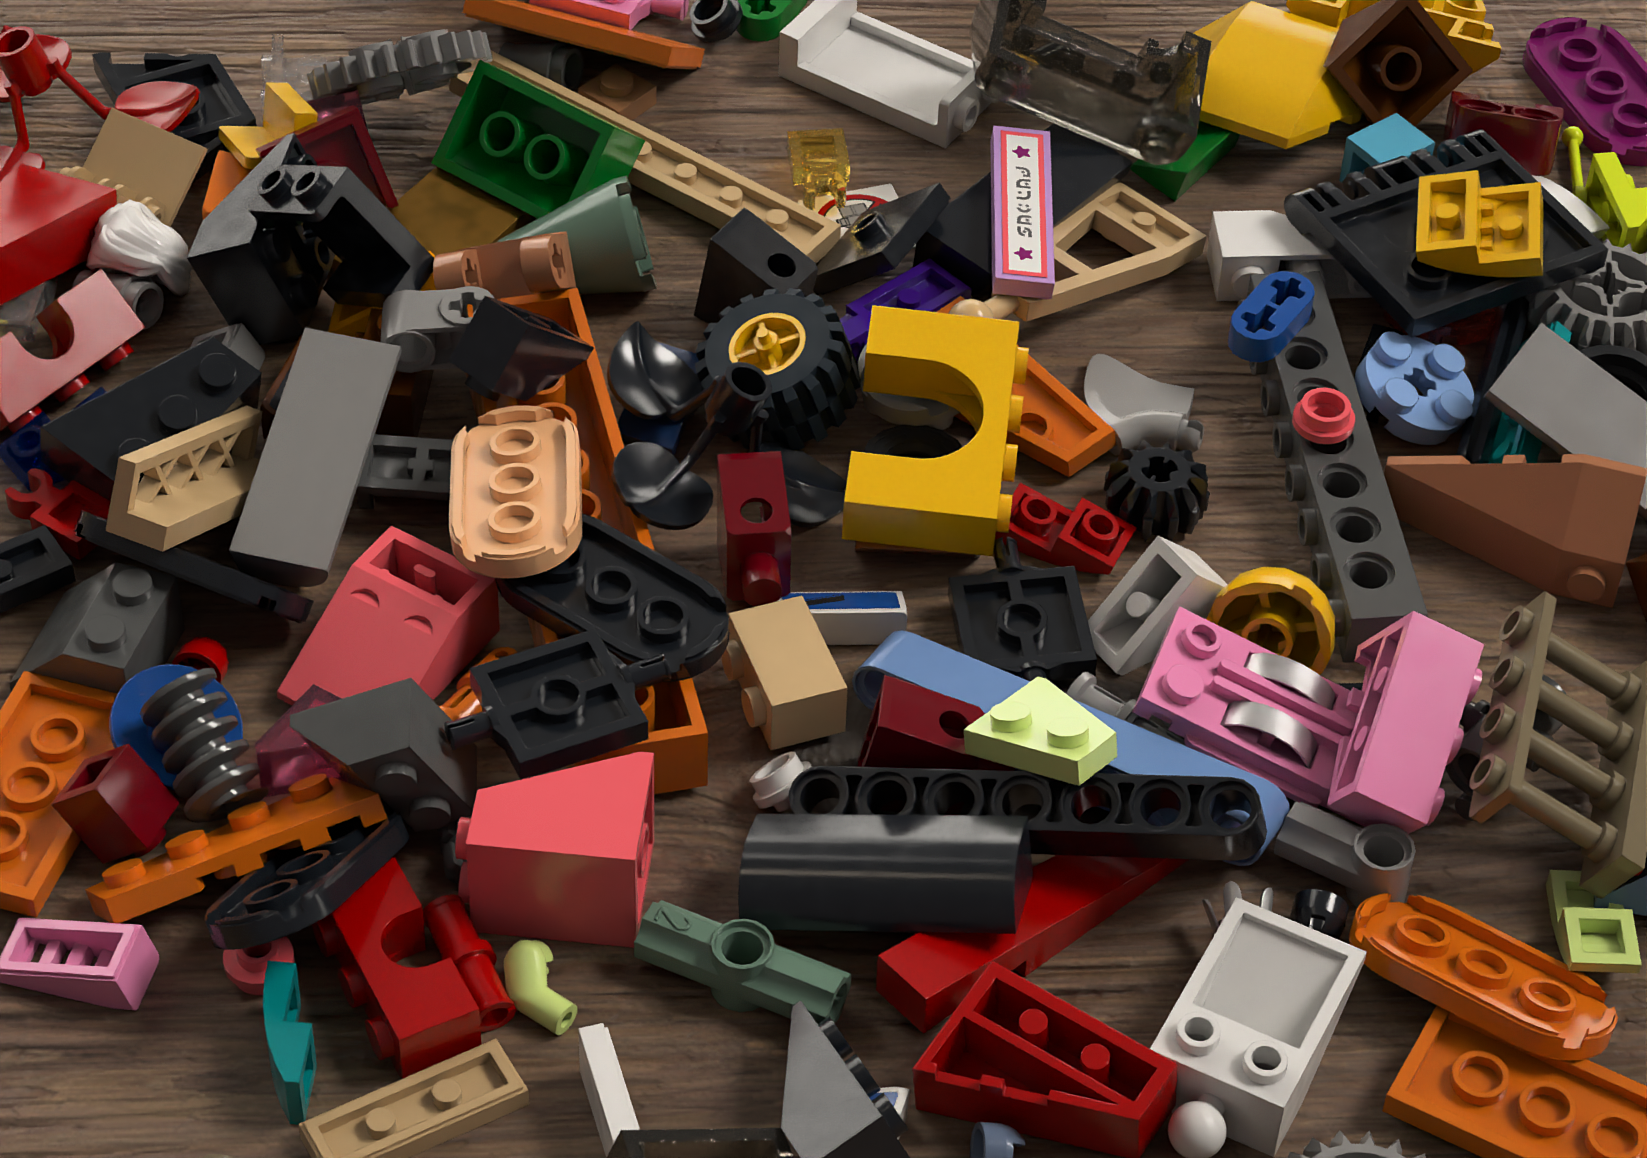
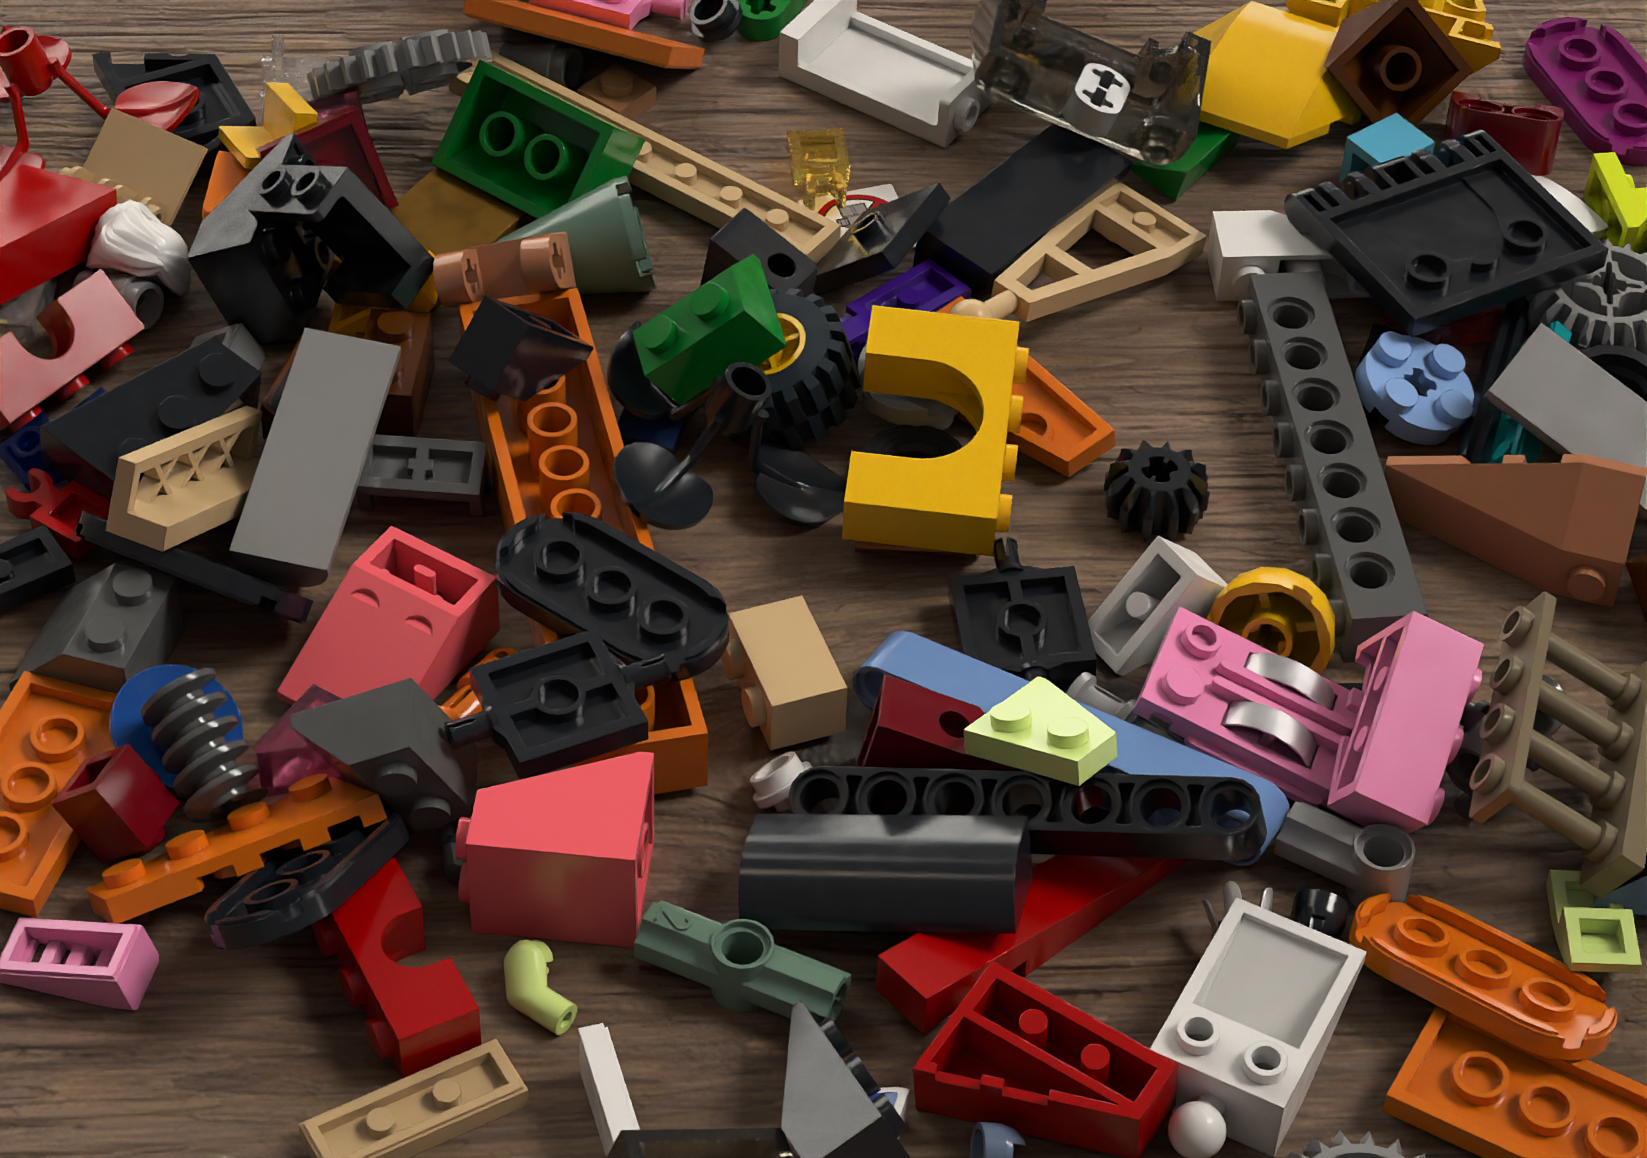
red hinge [172,637,229,684] -> none
coral plate [223,936,295,995] -> none
teal slope [263,961,317,1125] -> none
light grey piece [380,286,494,373] -> none
red pin [423,894,516,1032] -> none
light nougat tile [449,405,582,578] -> none
dark red torso [717,451,792,607] -> none
white slope [778,591,907,645] -> none
tile [990,125,1055,299] -> none
red slope [995,482,1137,575] -> none
light grey arm [1083,354,1204,455] -> none
blue beam [1228,271,1315,362] -> none
coral plate [1292,388,1355,444] -> none
yellow slope [1416,170,1543,277] -> none
neon yellow hinge [1561,126,1587,204] -> none
none -> green slope [633,254,787,405]
none -> light grey beam [1063,63,1130,137]

